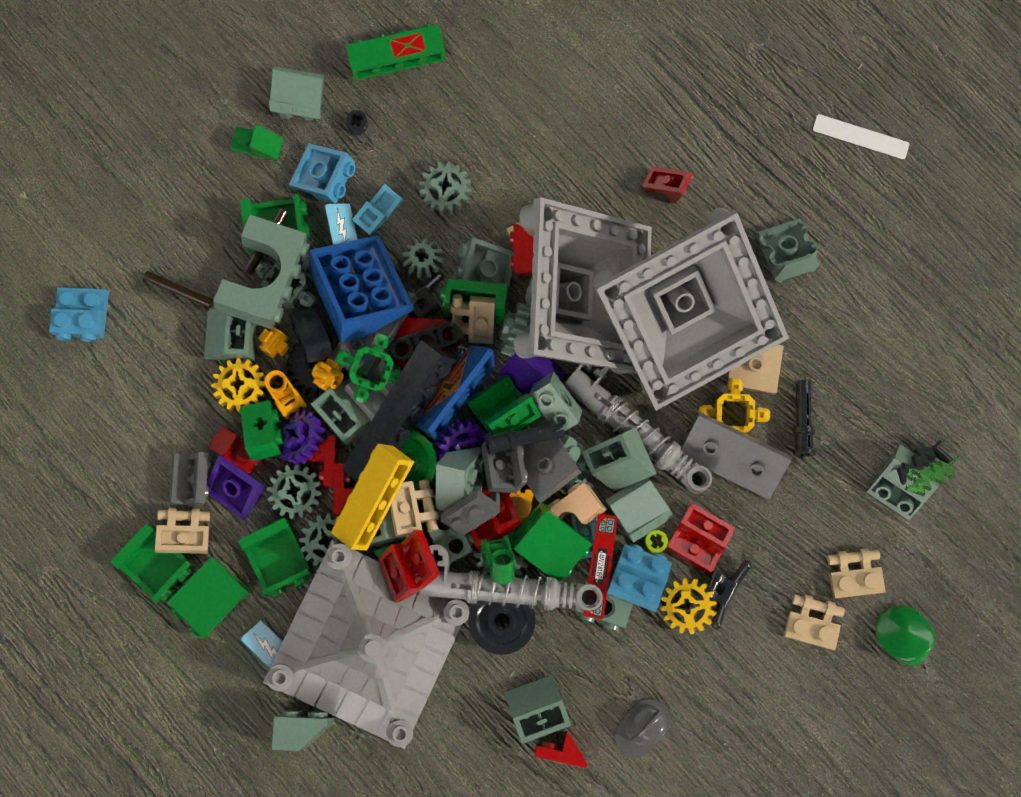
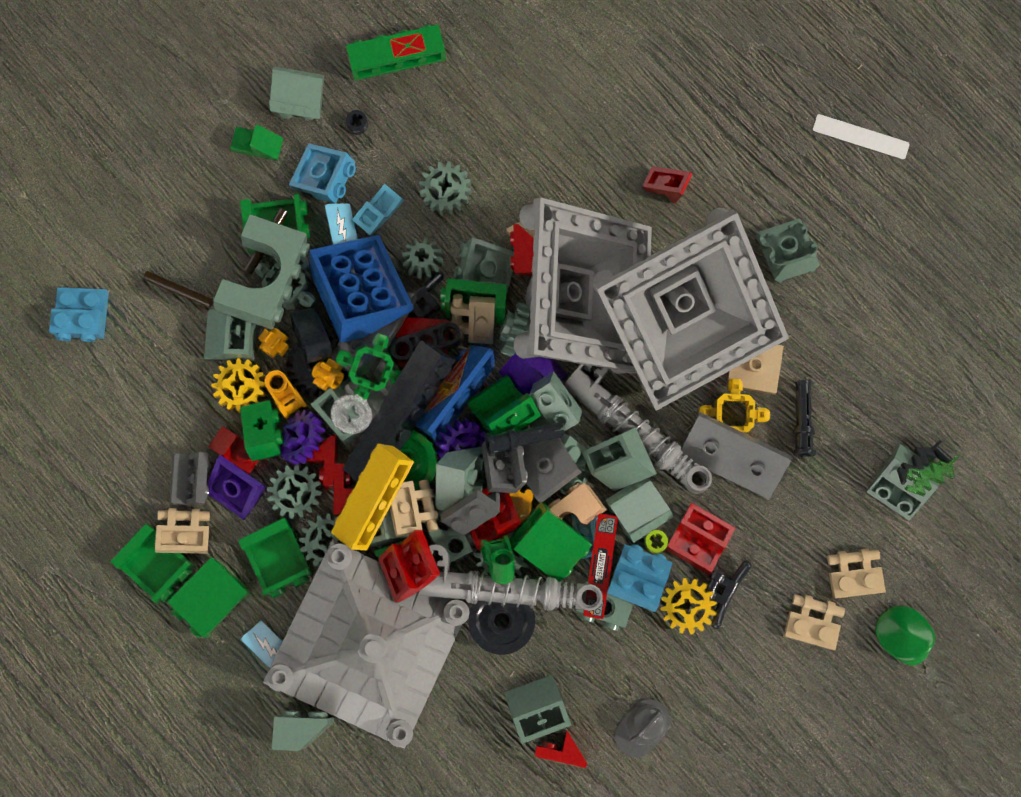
none -> clear gear [331,394,372,434]

